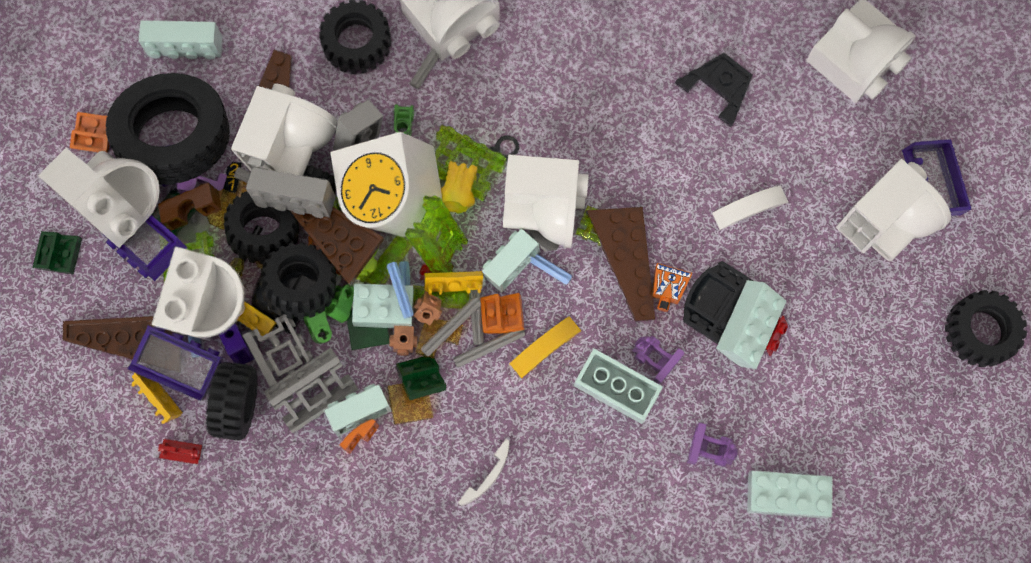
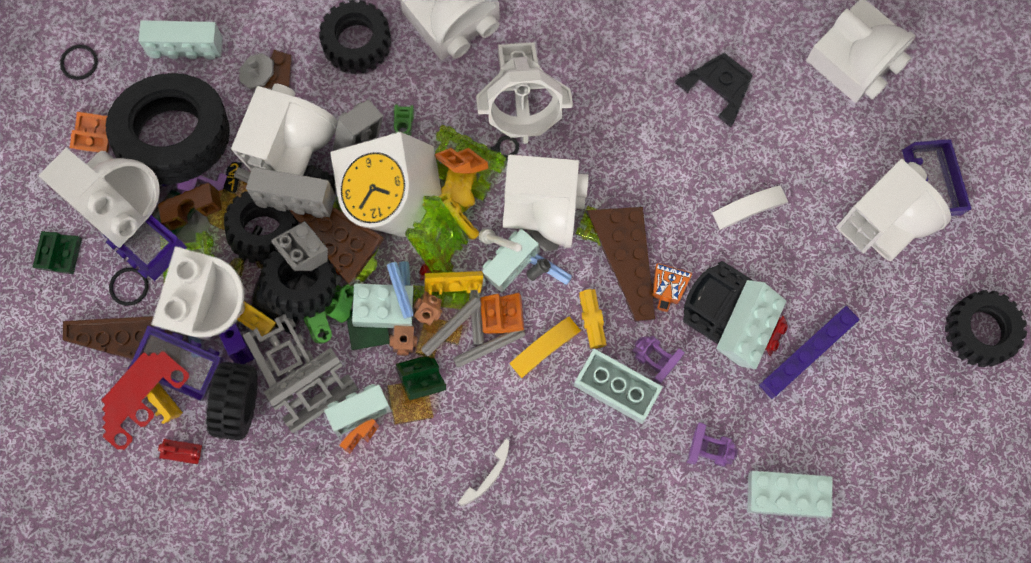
clear neon green plate [365,236,413,285] -> none
light grey axle [410,48,439,89] -> none
none -> black piece [60,44,98,80]
none -> red piece [101,351,189,450]
none -> black piece [109,267,149,306]
none -> light grey piece [239,53,274,89]
none -> light grey slope [271,221,328,271]
none -> orange slope [435,148,488,174]
none -> yellow pin [436,192,479,240]
none -> white plate [476,42,573,144]
none -> white piece [479,228,522,252]
none -> dark grey pin [526,259,551,281]
none -> yellow piece [579,289,607,349]
none -> dark purple brick [759,306,860,399]

